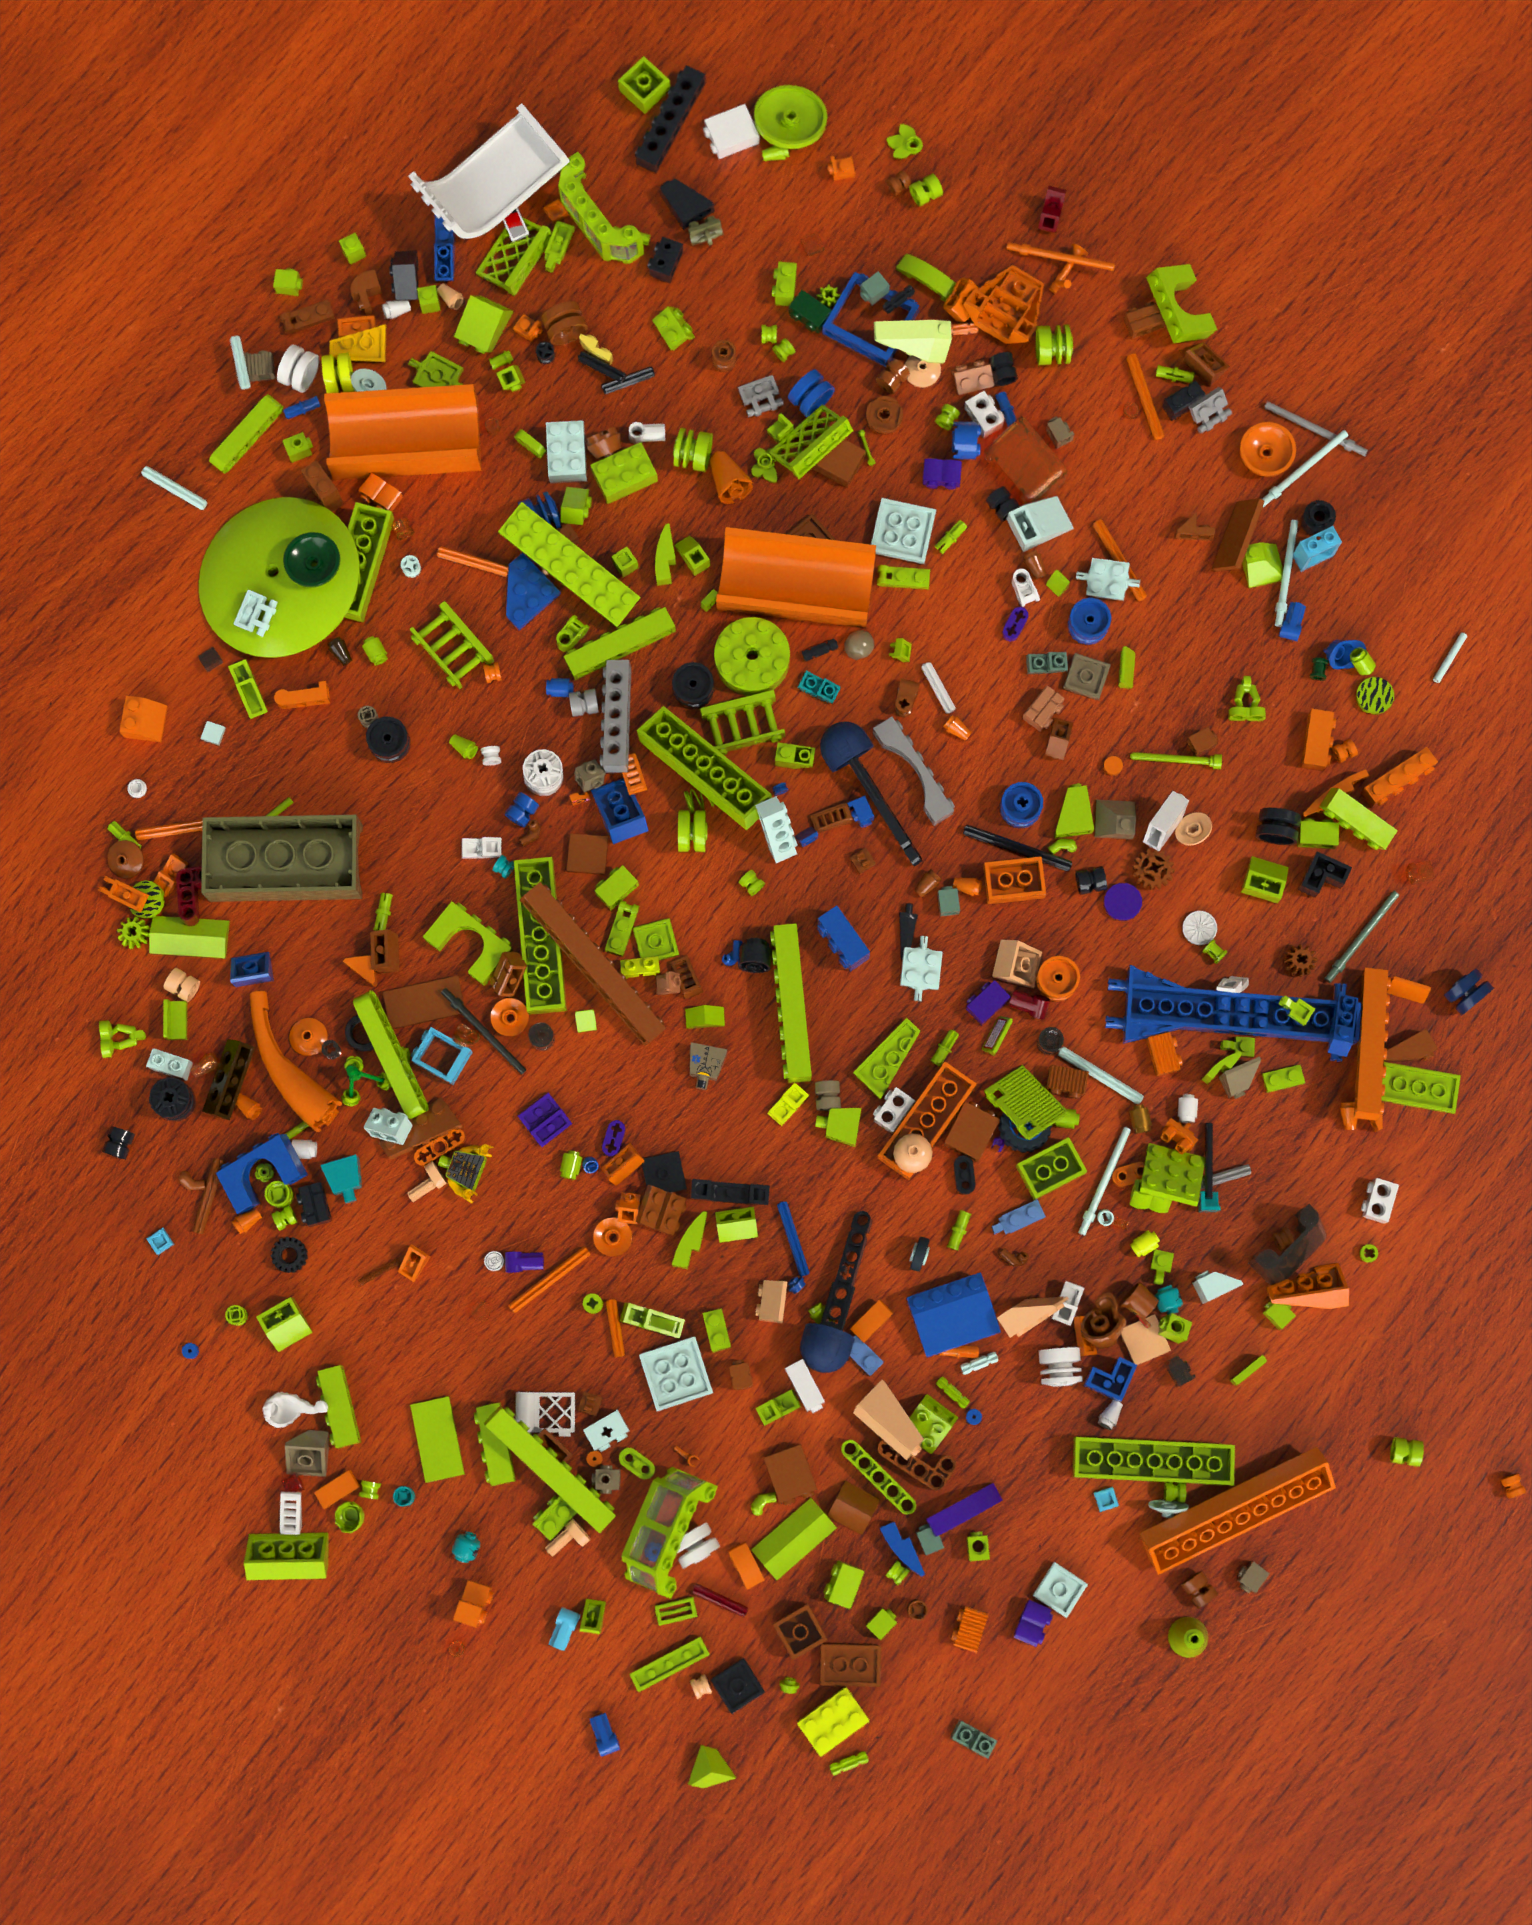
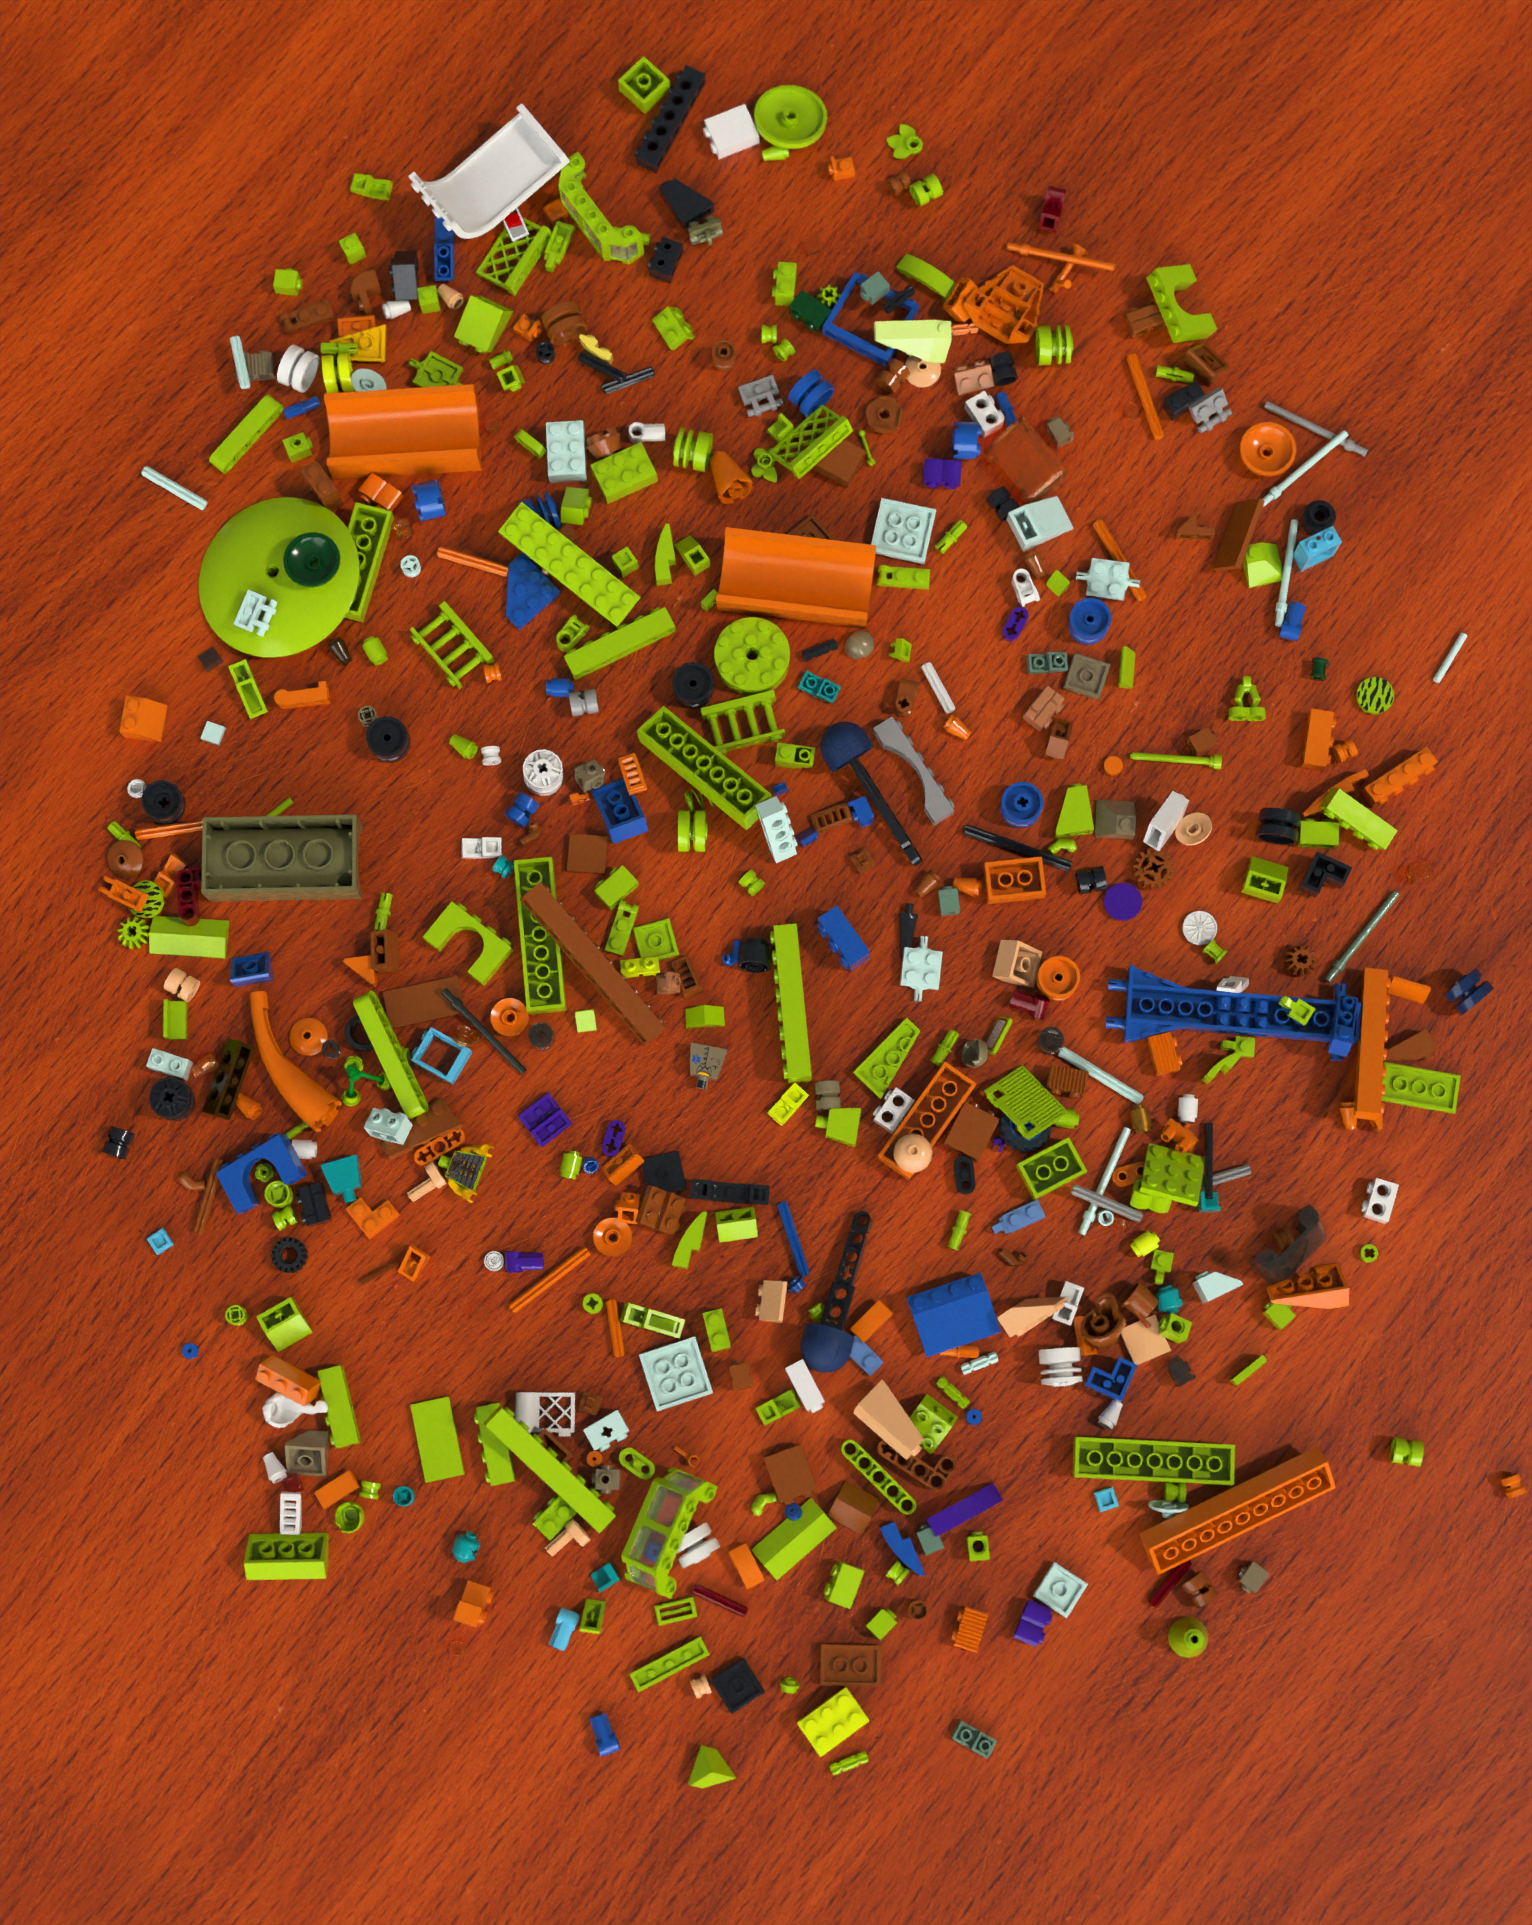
lime piece [99,1020,146,1058] -> none
orange cone [231,1208,262,1234] -> none
dark orange brick [490,952,527,997] -> none
light grey brick [600,660,631,773] -> none
dark orange brick [773,1604,828,1660] -> none
black wheel [910,1236,930,1272] -> none
lime wheel [935,404,960,430] -> none
dark purple brick [966,980,1011,1026] -> none
dark tan slope [1219,1056,1261,1099] -> none
lime plate [1262,1065,1305,1093] -> none
blue piece [1323,639,1366,669] -> none
lime brick [1350,647,1376,675] -> none
none -> black wheel [141,780,186,825]
none -> orange brick [255,1355,321,1406]
none -> white cone [263,1452,287,1484]
none -> lime axle [321,341,358,355]
none -> orange plate [346,1197,401,1240]
none -> lime slope [350,174,393,201]
none -> blue brick [412,479,446,521]
none -> teal panel [591,1562,621,1593]
none -> blue piece [785,1503,802,1521]
none -> dark tan hair [961,1038,989,1068]
none -> light grey axle [1071,1184,1143,1222]
none -> dark red axle [1148,1560,1192,1608]

